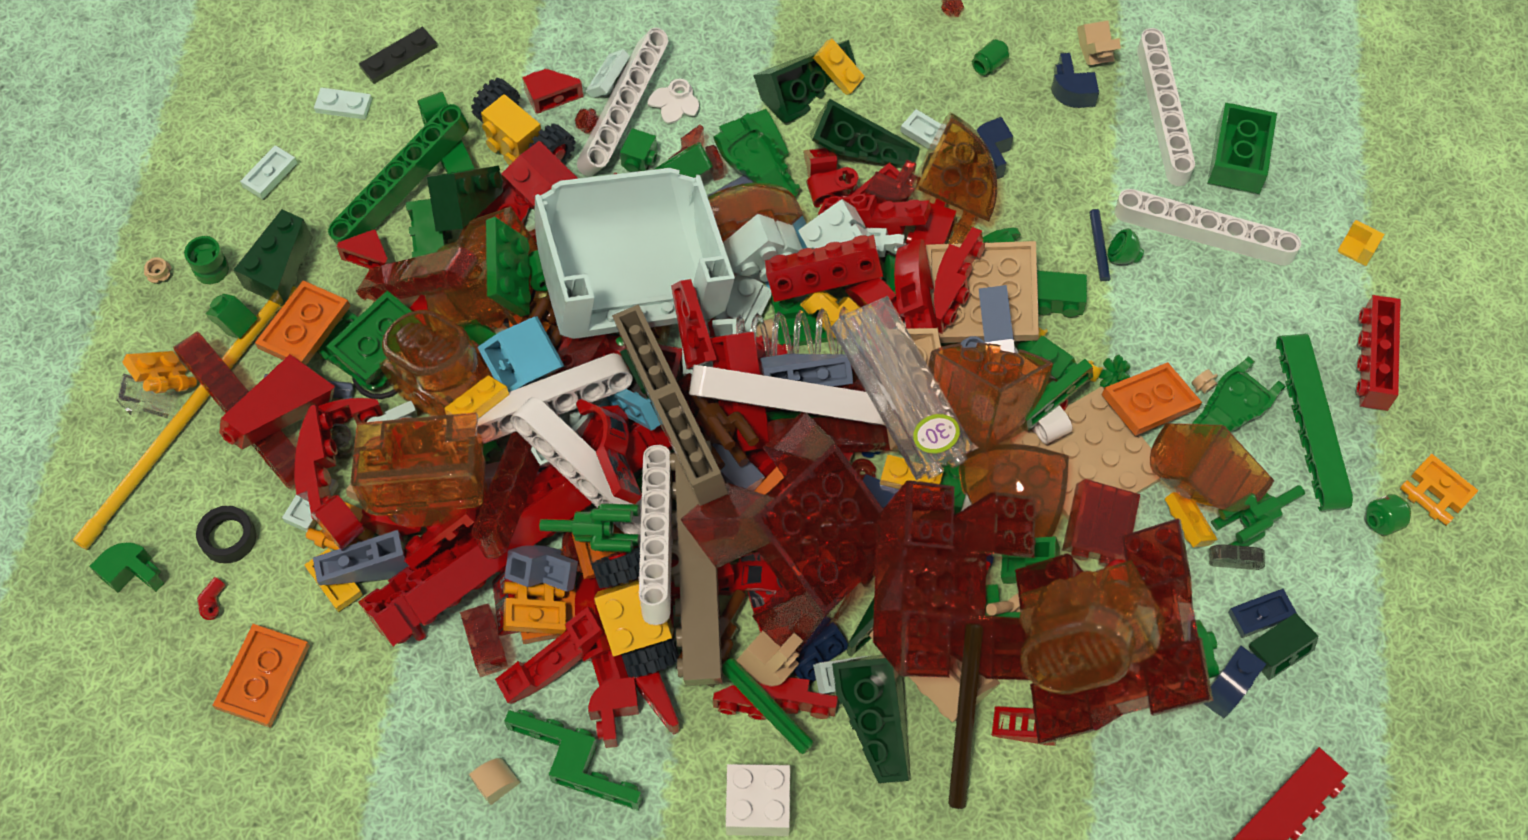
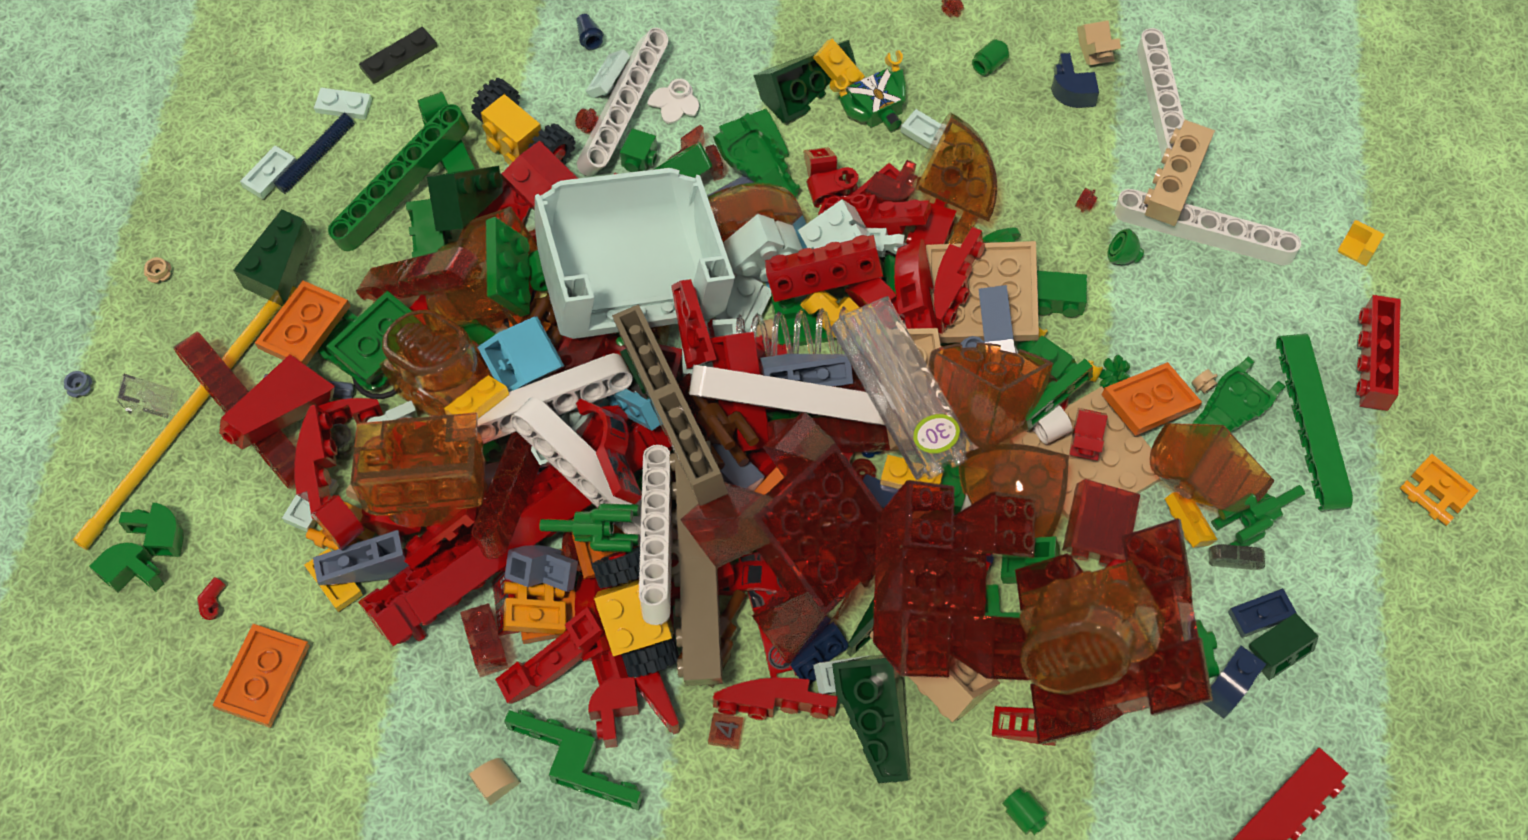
light orange plate [122,351,197,393] -> none
green wheel [184,236,229,285] -> none
black tyre [196,506,257,564] -> none
green brick [205,293,258,339] -> none
red slope [336,229,392,276] -> none
red slope [522,69,583,114] -> none
green axle [722,658,814,754] -> none
white brick [726,764,790,836] -> none
tan brick [736,631,803,686] -> none
dark green wedge [810,99,920,170] -> none
dark brown axle [948,623,983,809] -> none
dark blue brick [972,117,1013,180] -> none
tan piece [986,591,1031,616] -> none
dark blue bar [1089,209,1111,282] -> none
green brick [1207,102,1277,194] -> none
green head [1366,494,1411,536] -> none
none -> sand blue plate [64,371,92,398]
none -> green brick [119,502,184,557]
none -> dark blue axle [274,113,355,194]
none -> dark blue cone [576,14,603,50]
none -> clear red tile [708,712,743,749]
none -> torso [830,50,906,131]
none -> green brick [1002,787,1049,836]
none -> red brick [1069,408,1108,461]
none -> clear red plate [1075,187,1098,212]
none -> tan brick [1144,120,1215,226]

